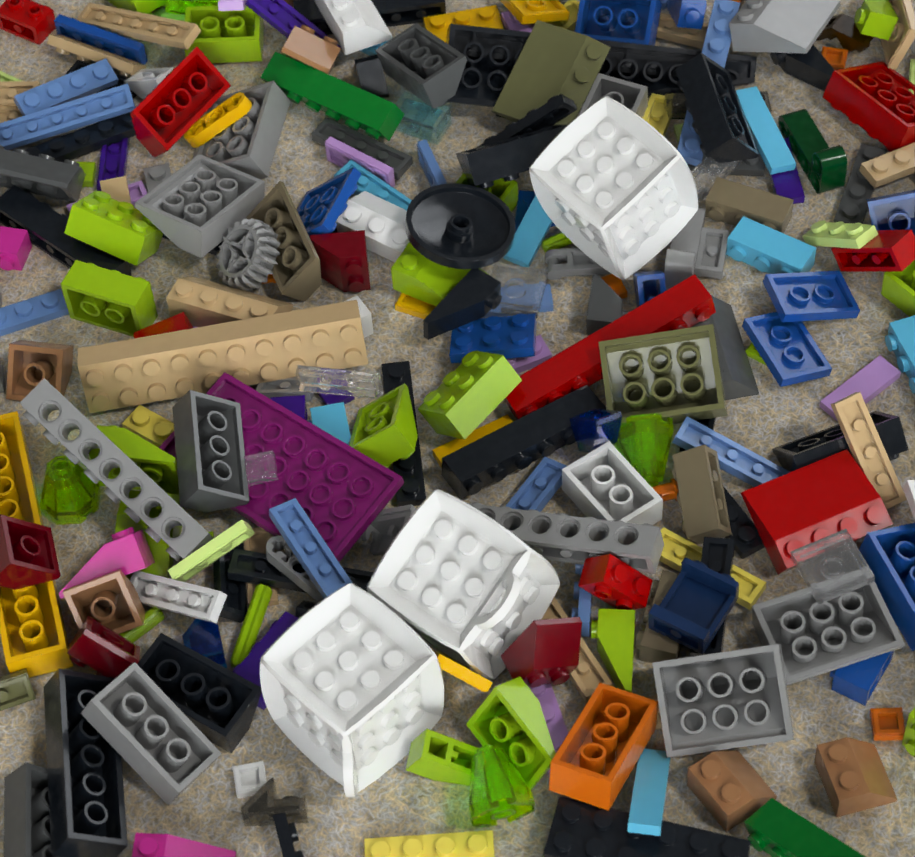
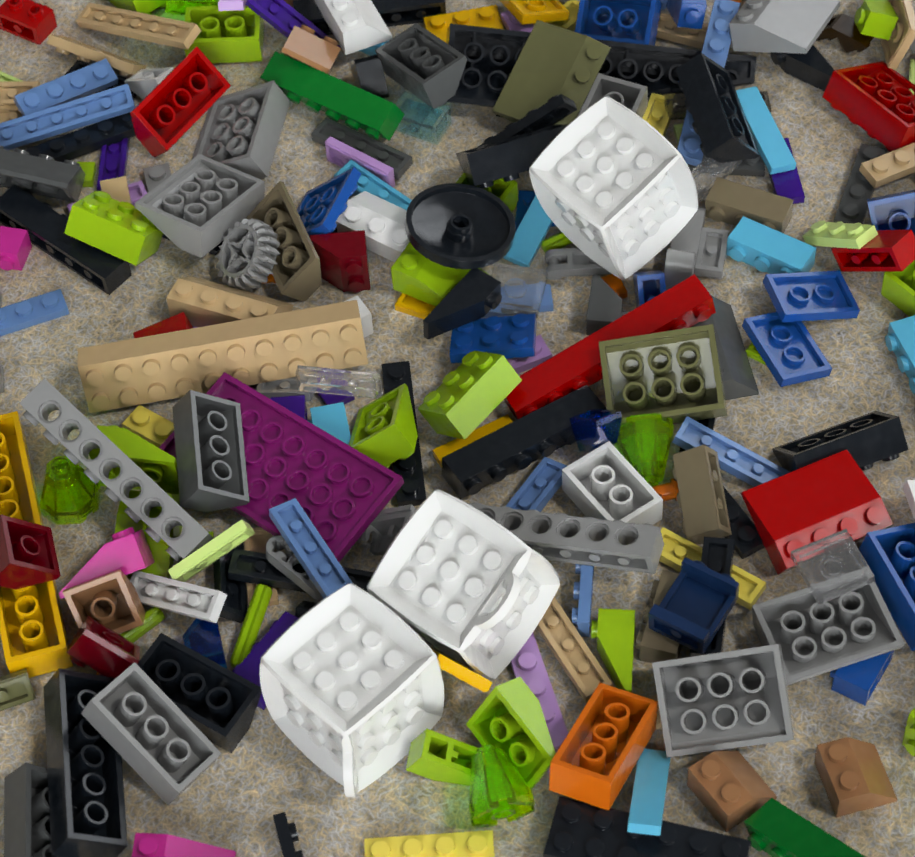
medium nougat slope [6,340,74,401] -> none
blue plate [54,14,147,65] -> none
lime brick [61,260,158,337] -> none
yellow beam [183,92,252,148] -> none
white tile [232,761,269,799] -> none
clear smoke slope [241,778,308,827] -> none
clear tile [244,450,278,486] -> none
medium blue tile [417,139,447,187] -> none
dark red slope [501,617,582,688] -> none
red brick [578,554,653,610] -> none
dark green beam [778,109,847,194] -> none
lavender tile [820,355,901,422] -> none
orange tile [821,46,848,70] -> none
tan plate [830,392,907,509] -> none
orange tile [870,707,905,741] -> none

